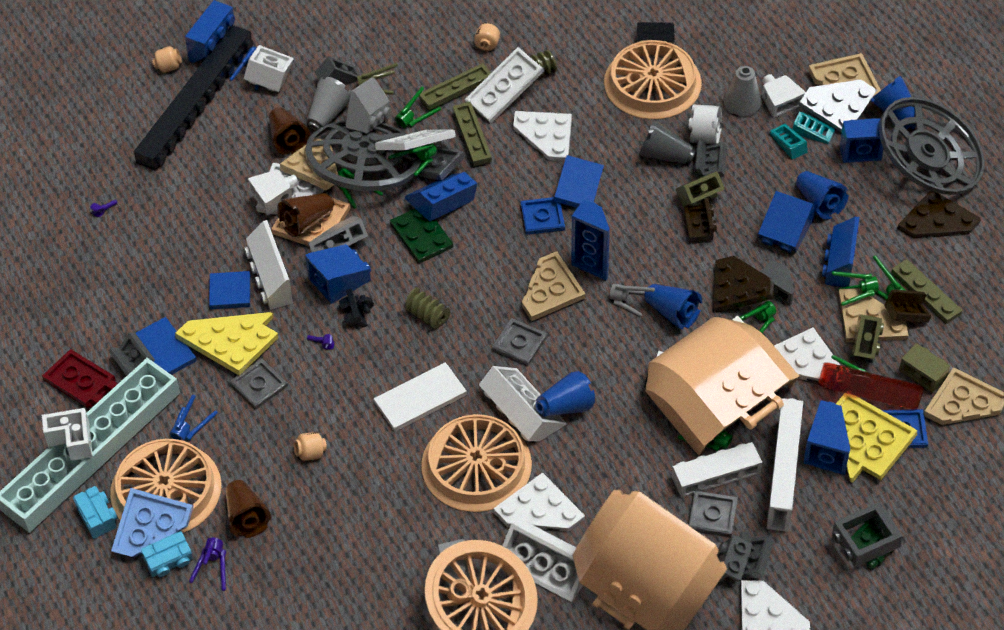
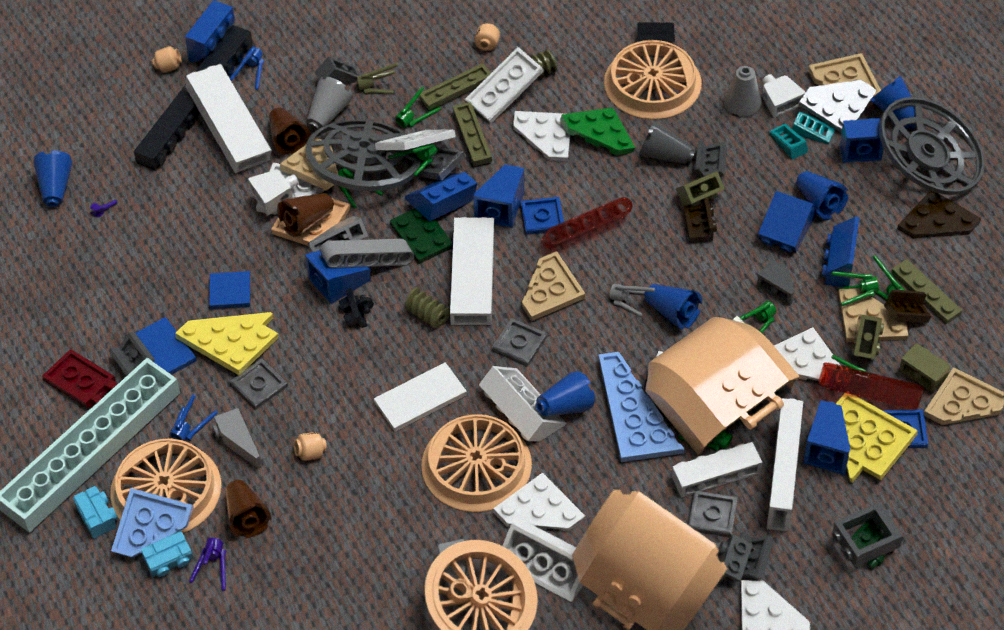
white brick [42,408,93,461] -> none
white slope [244,45,294,92] -> none
white slope [244,220,293,310] -> none
dark purple hand [307,334,334,350] -> none
light grey slope [346,77,391,133] -> none
blue tile [554,155,604,208] -> none
blue slope [571,199,610,280] -> none
white brick [689,105,722,144] -> none
dark brown plate [714,256,774,312] -> none
none -> blue cone [33,150,73,207]
none -> white brick [186,64,271,173]
none -> light grey slope [213,408,262,468]
none -> light grey beam [320,239,414,268]
none -> white brick [450,217,494,325]
none -> blue slope [473,164,525,228]
none -> clear red beam [542,197,633,249]
none -> green plate [560,107,635,155]
none -> light blue wing [599,352,684,462]

